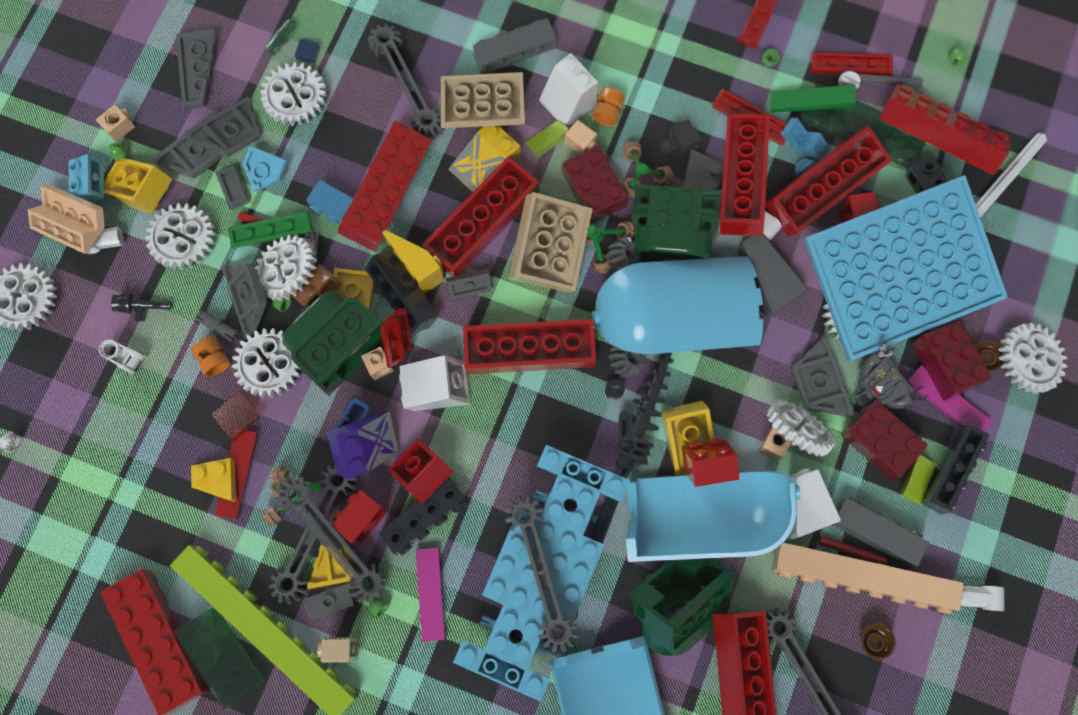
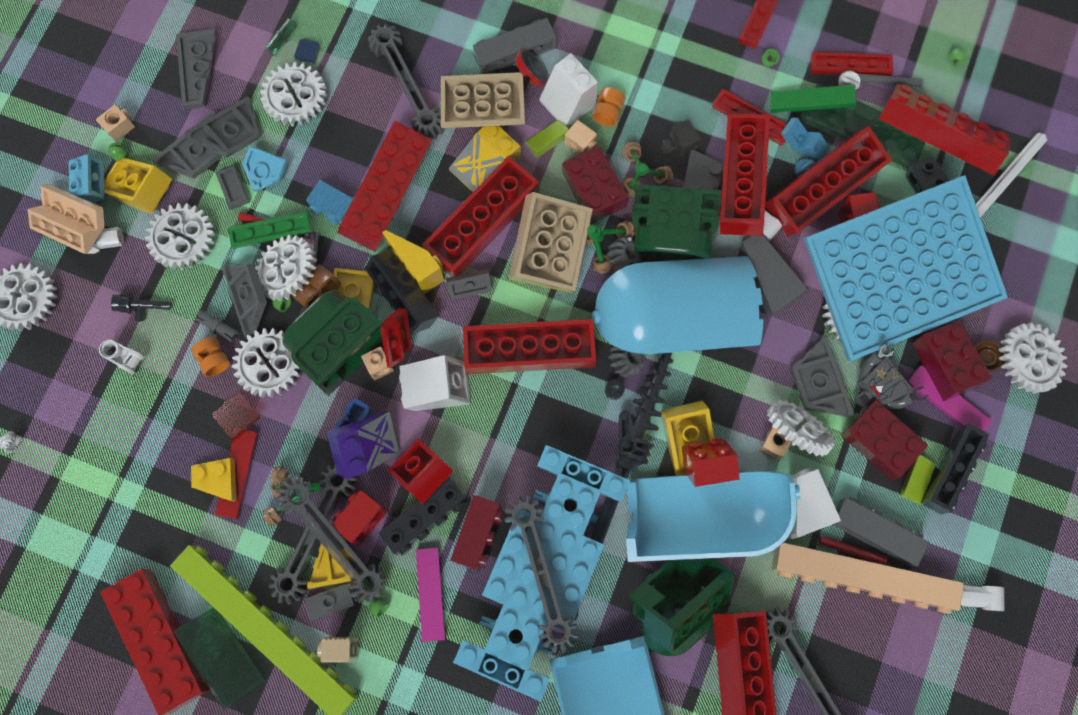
reddish brown hat [861,622,896,661] -> none
none -> dark red brick [450,495,504,572]
none -> tile [515,49,548,87]

